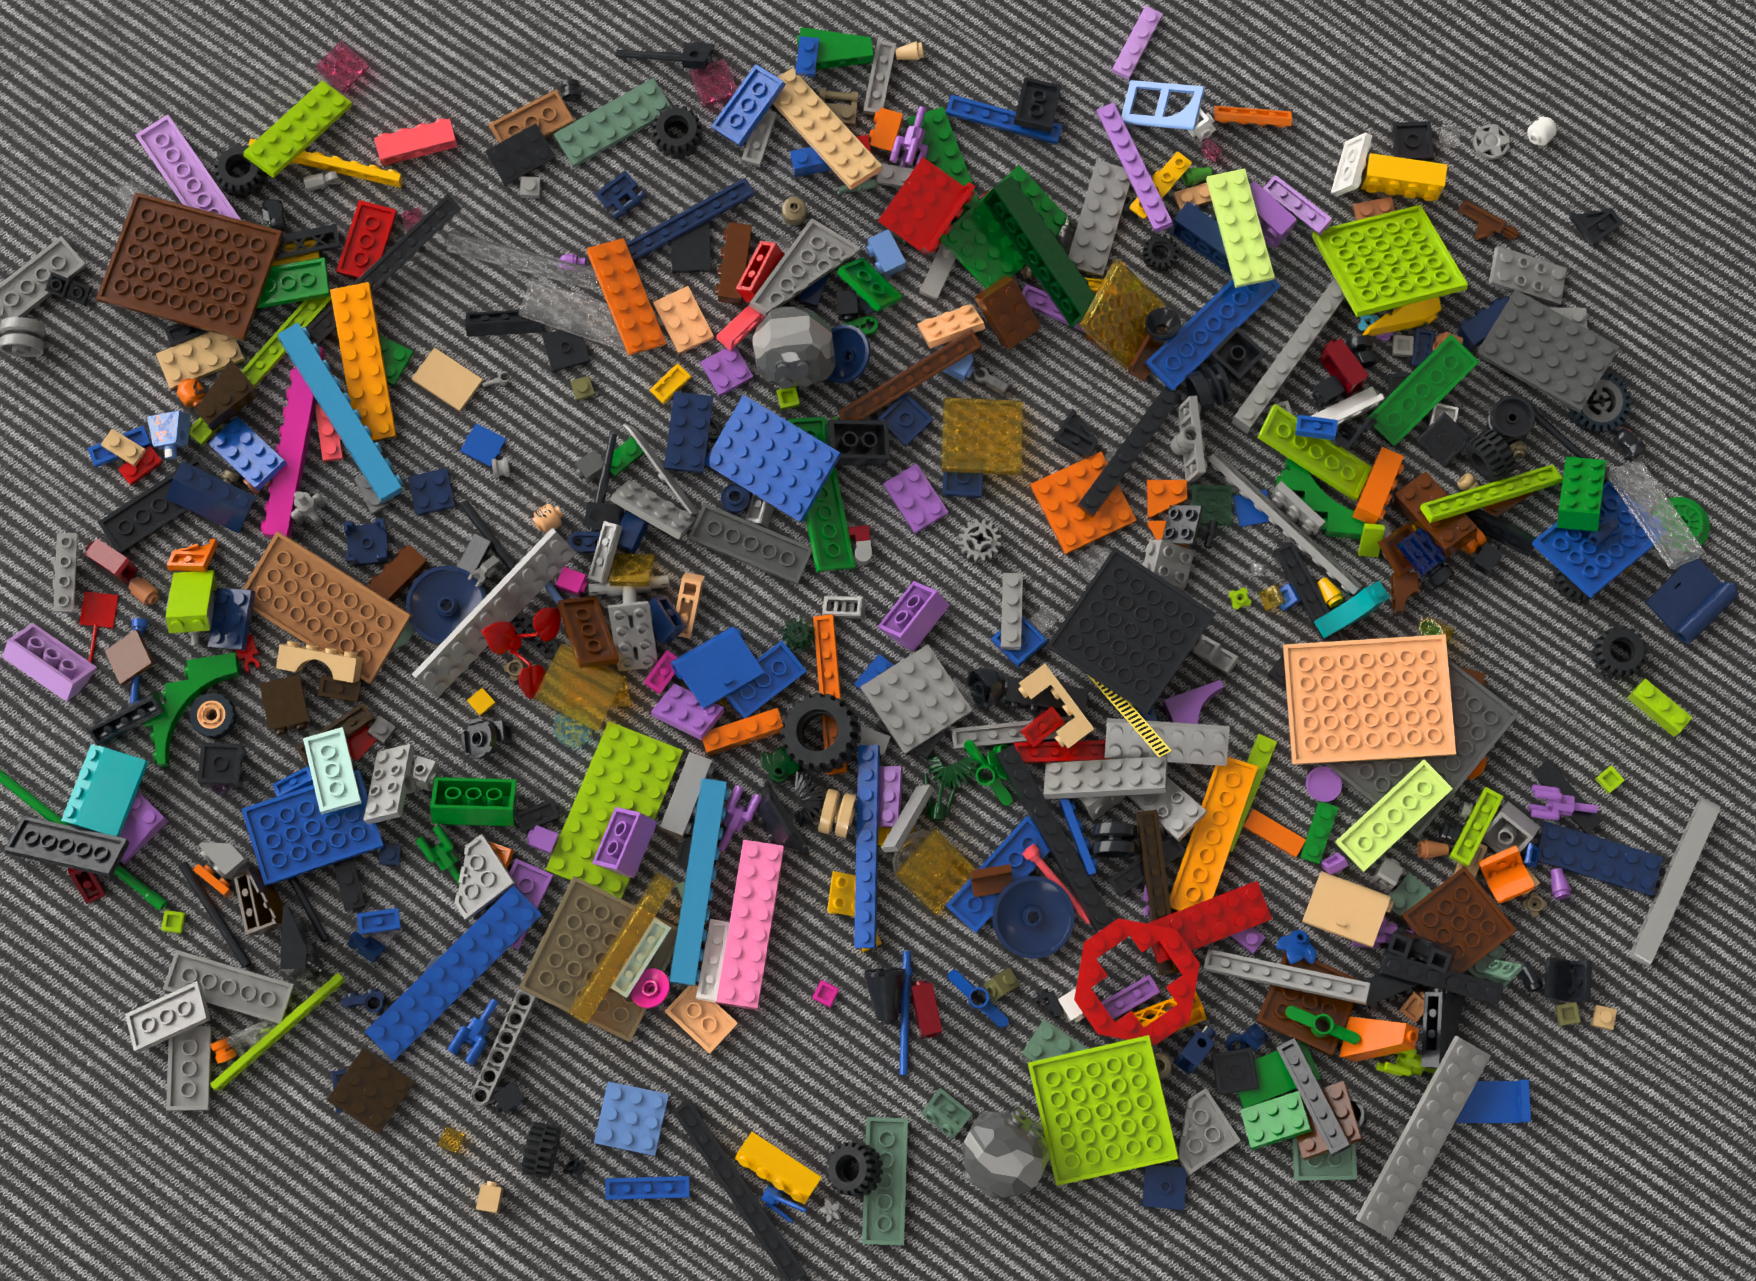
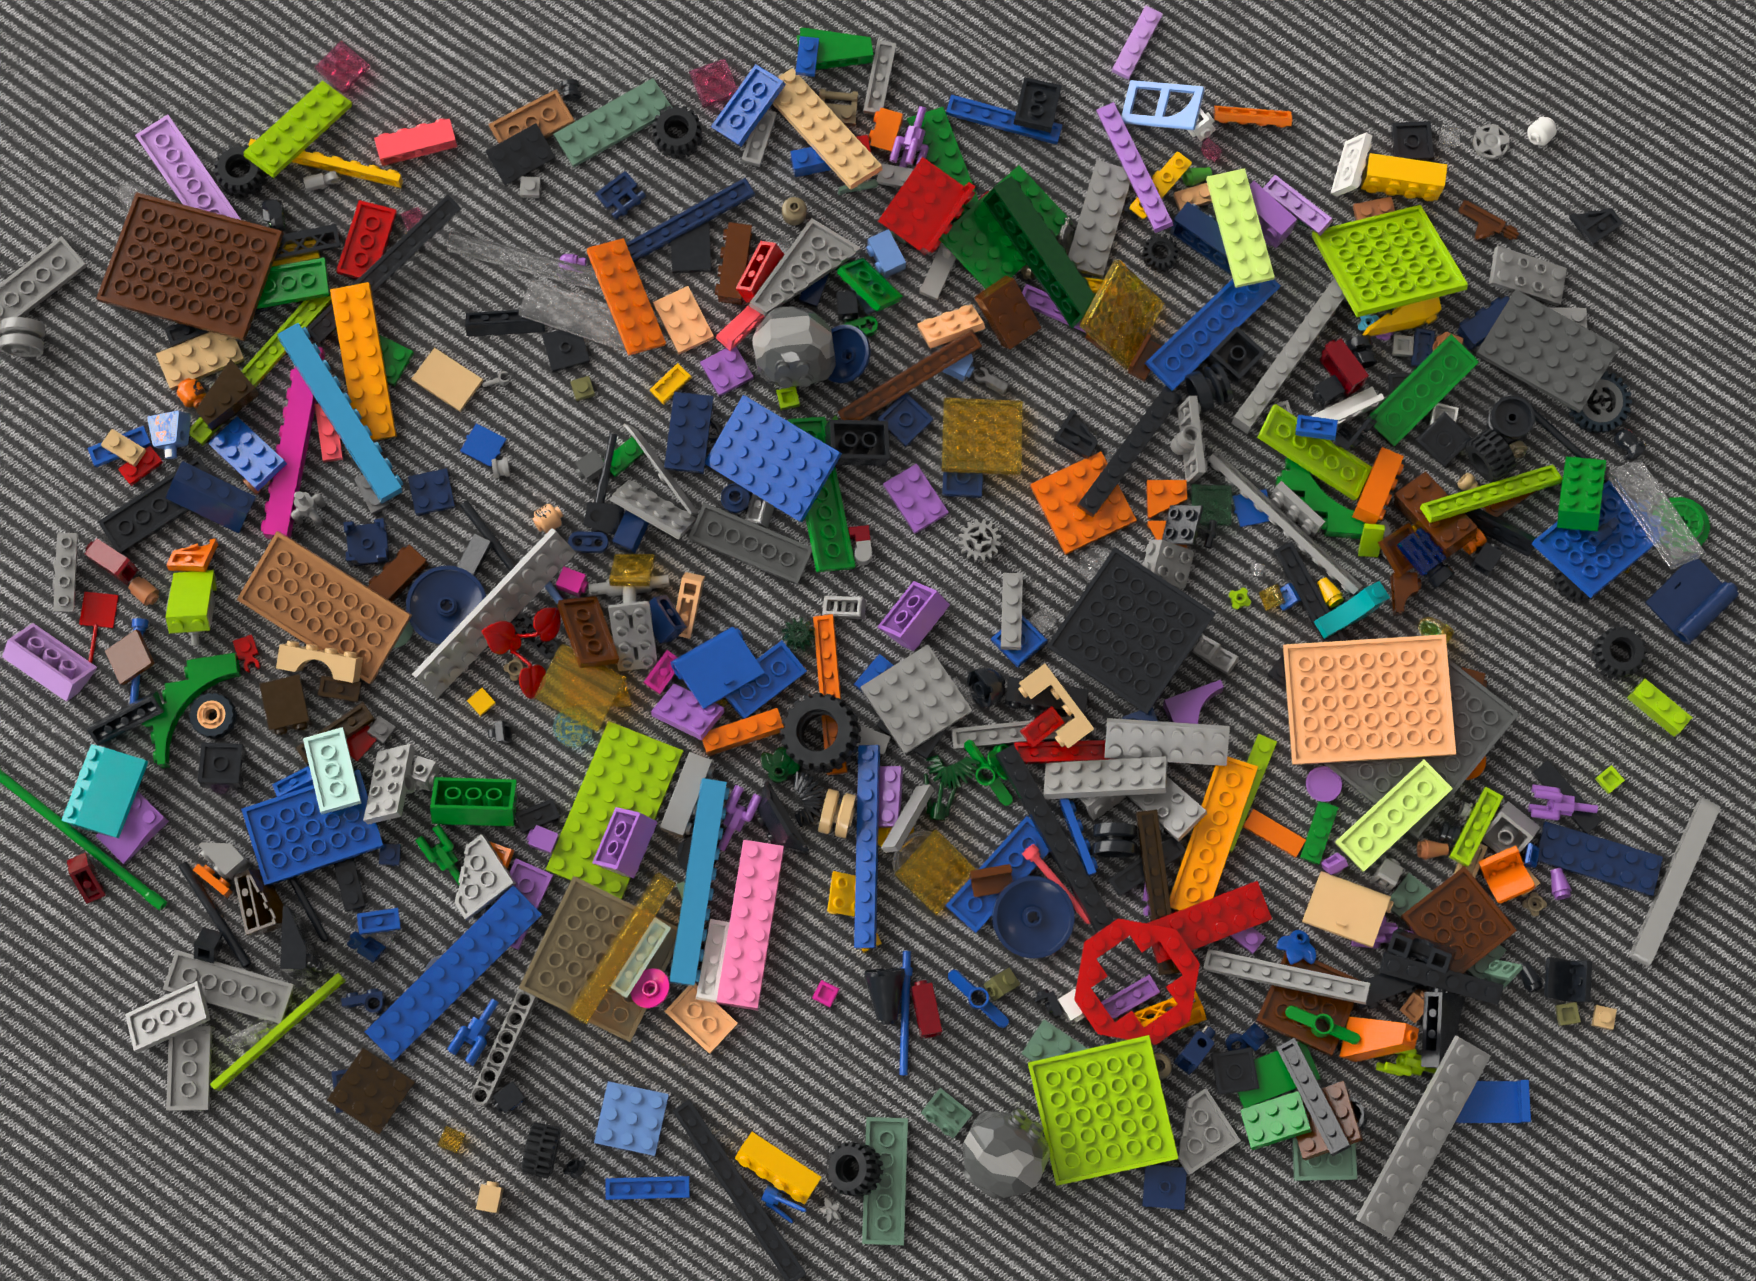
plate [4,816,130,878] -> none
black slope [45,272,92,306] -> none
lime tile [161,910,186,934] -> none
dark blue plate [208,588,255,651] -> none
orange wheel [210,1036,237,1064] -> none
dark tan plate [221,469,240,486] -> none
black plate [462,718,498,759] -> none
light grey plate [468,555,500,587] -> none
light grey tile [588,521,623,584] -> none
black piece [616,42,715,69] -> none
tan cone [895,41,924,60] -> none
light yellow sticker [1088,675,1171,757] -> none
black piece [1145,308,1181,341] -> none
none -> black brick [194,927,223,964]

